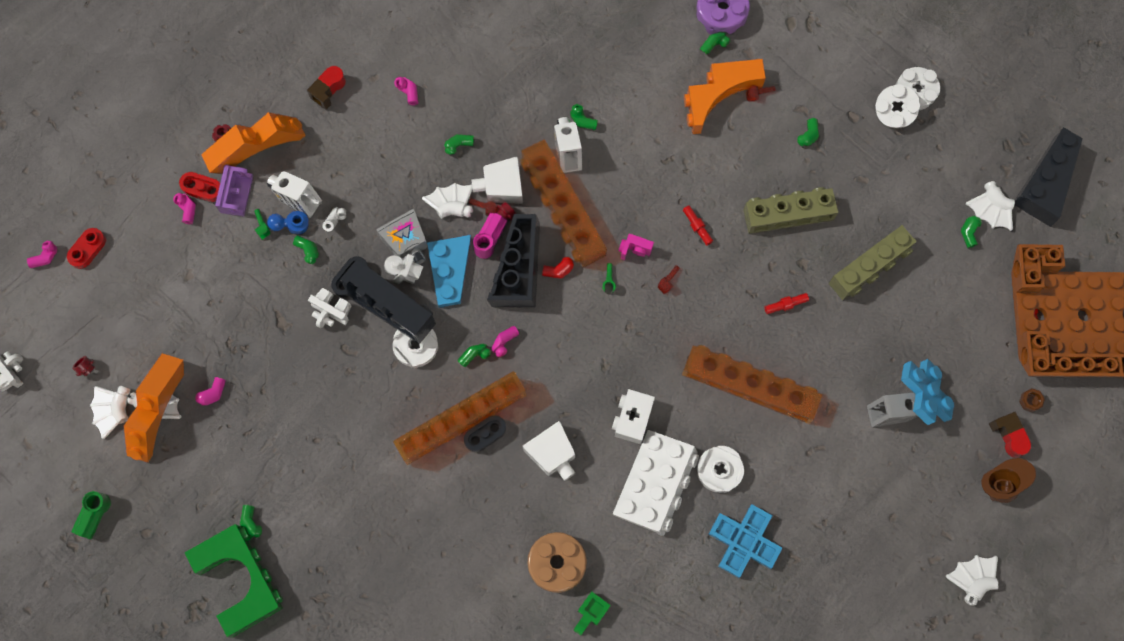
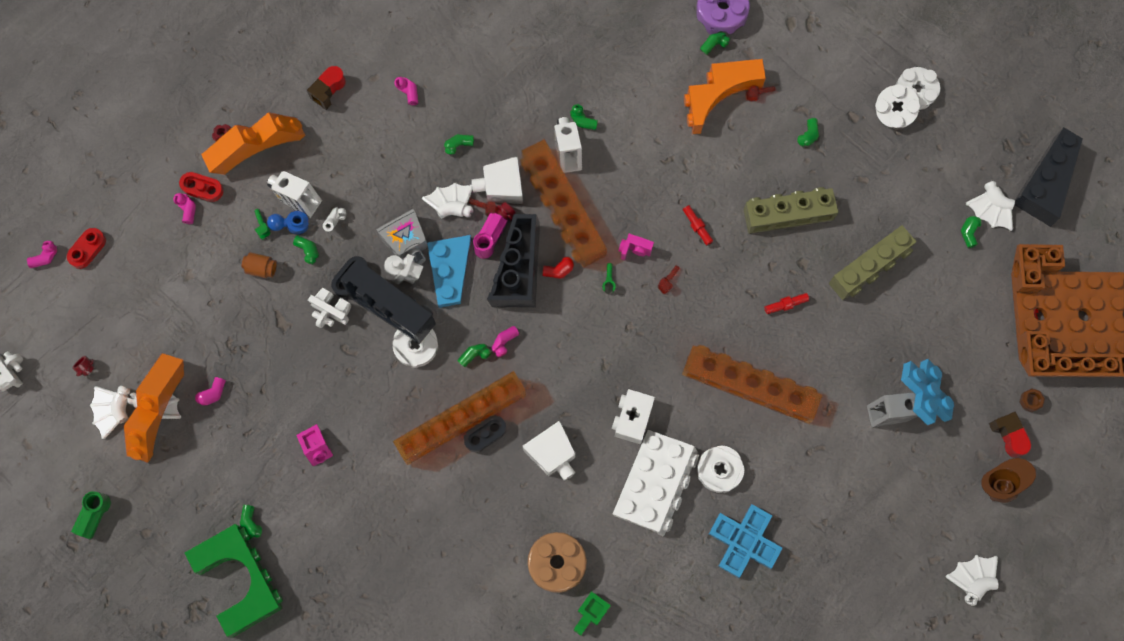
medium lavender hinge [215,165,253,216] -> none
none -> dark orange brick [241,252,277,279]
none -> dark pink bracket [296,424,333,466]

